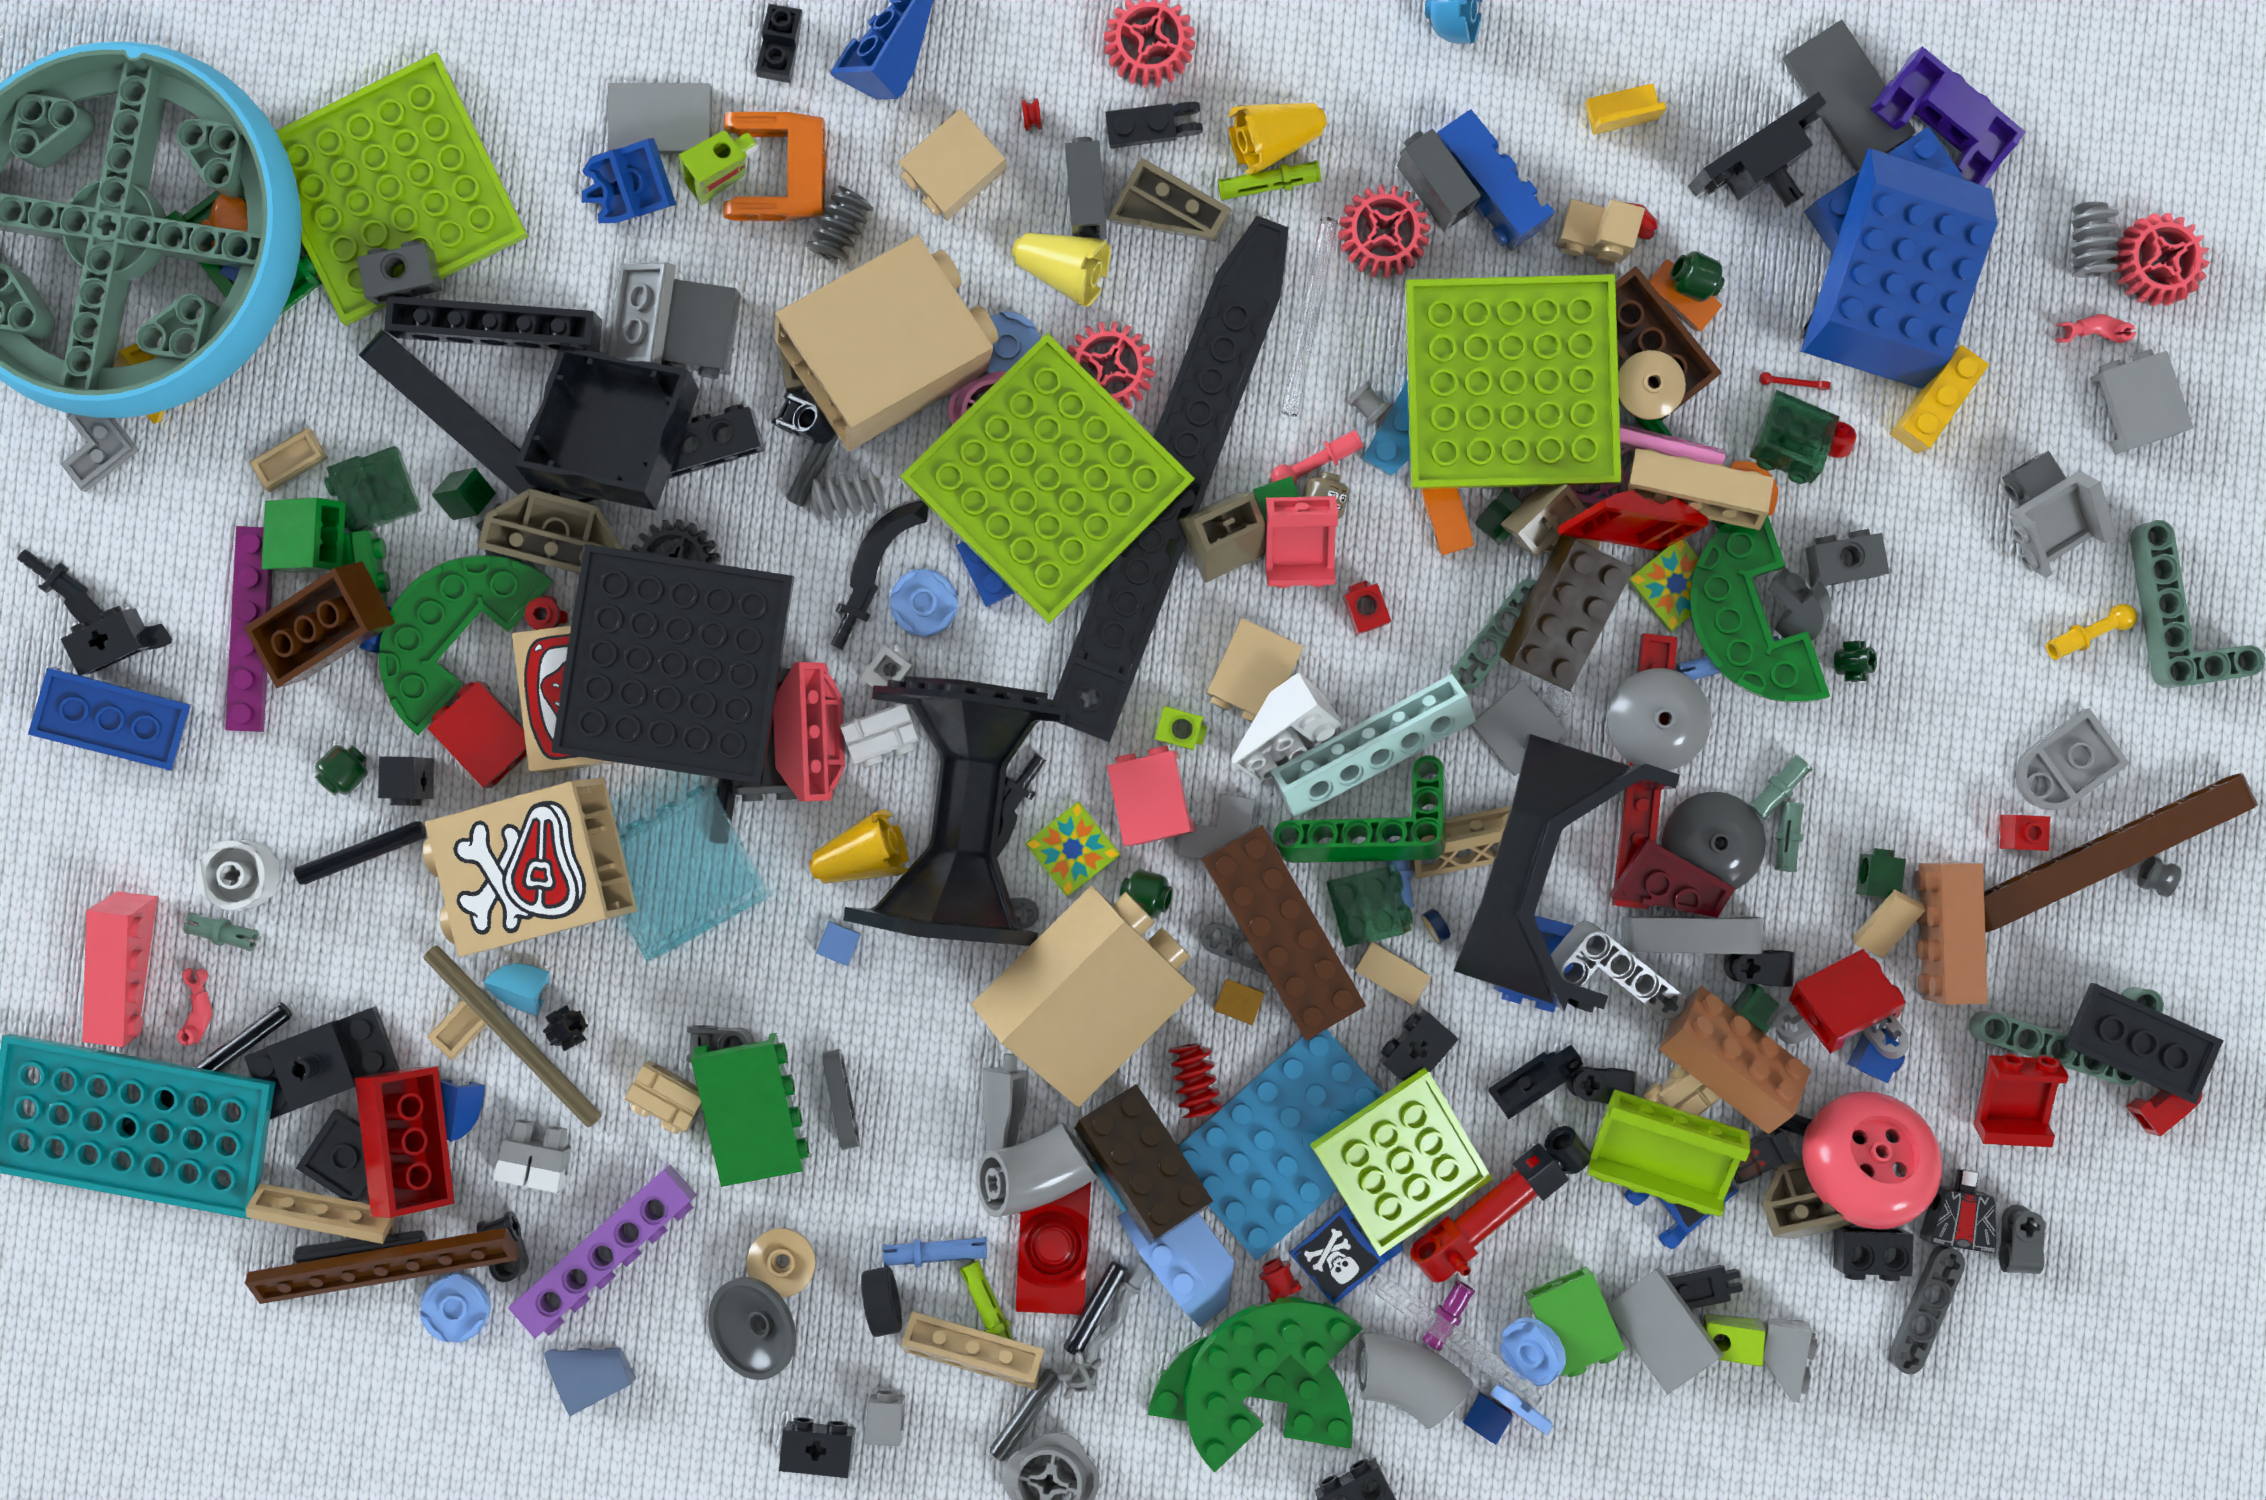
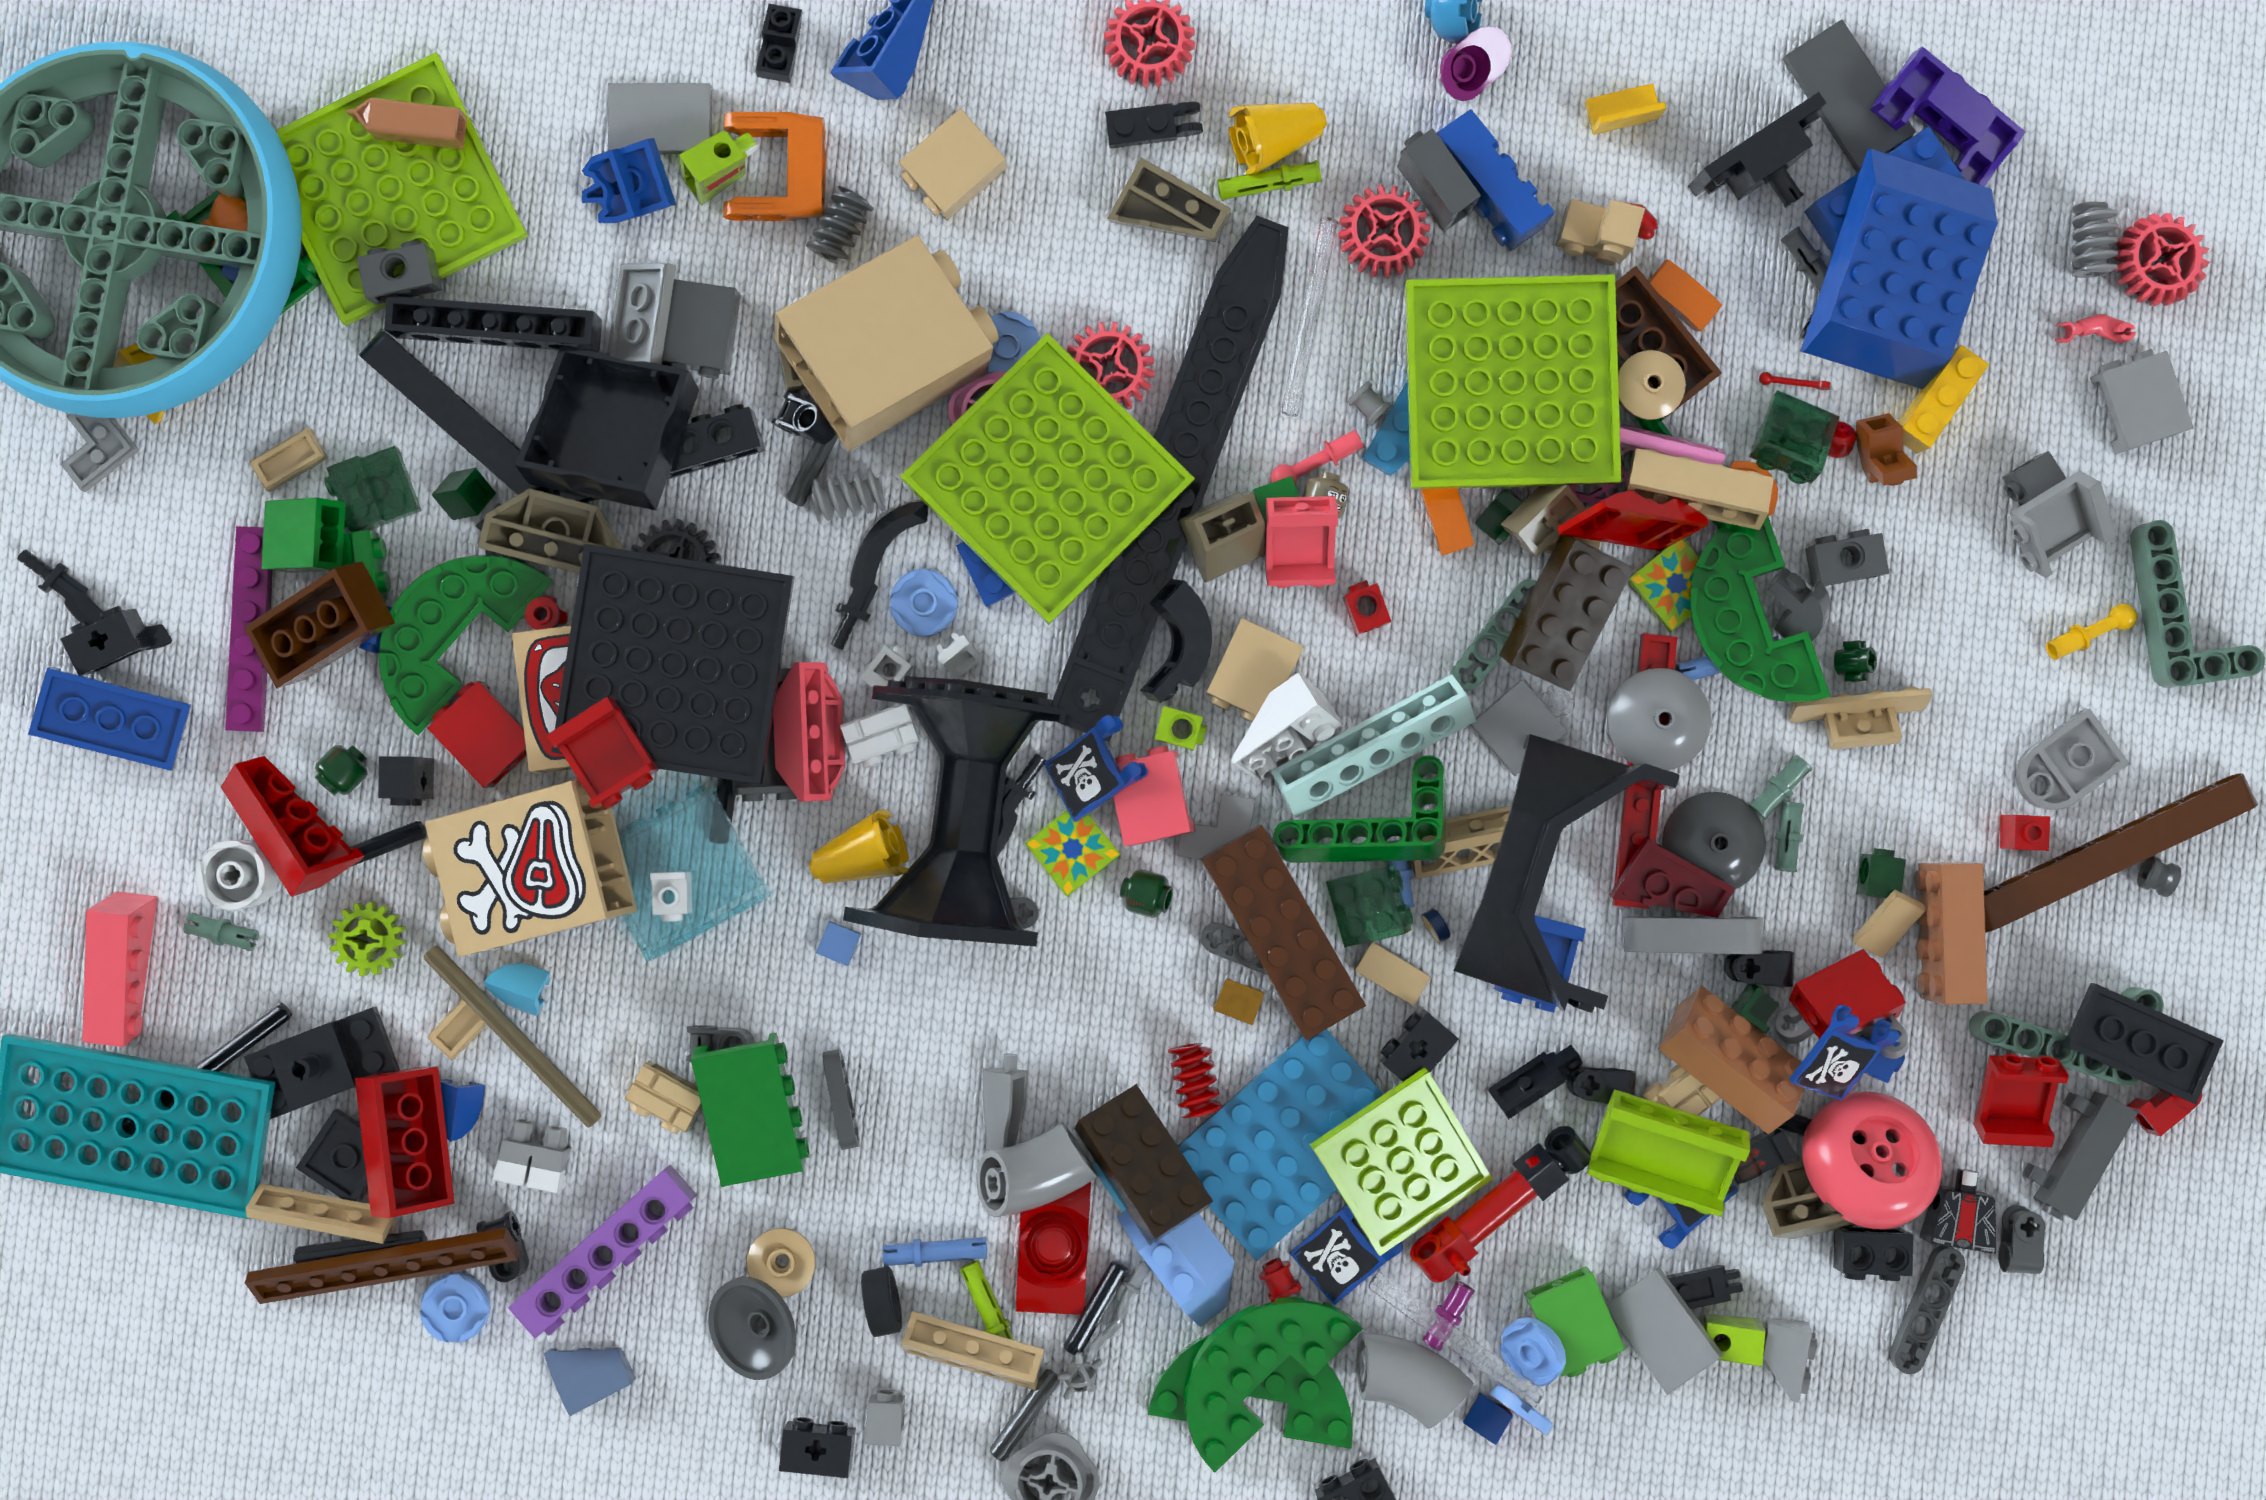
coral arm [177,968,213,1046] -> none
black gear [543,1005,588,1051] -> none
tan brick [971,885,1197,1108] -> none
light yellow cone [1012,232,1111,307] -> none
red bush [1021,98,1042,131] -> none
dark grey brick [1065,137,1107,240] -> none
light grey beam [1551,921,1685,1019] -> none
dark green head [1670,251,1725,302] -> none
none -> red wedge [221,756,365,897]
none -> lime gear [328,901,407,976]
none -> nougat piece [346,98,467,150]
none -> red panel [546,697,659,810]
none -> white brick [650,871,692,921]
none -> white tile [937,632,982,679]
none -> flag [1044,715,1148,822]
none -> black arch [1140,579,1212,703]
none -> magenta piece [1439,26,1511,101]
none -> dark grey pin [1781,226,1828,293]
none -> tan bracket [1789,687,1932,750]
none -> flag [1789,1005,1899,1100]
none -> dark orange brick [1856,413,1917,486]
none -> dark grey brick [2022,1091,2138,1220]

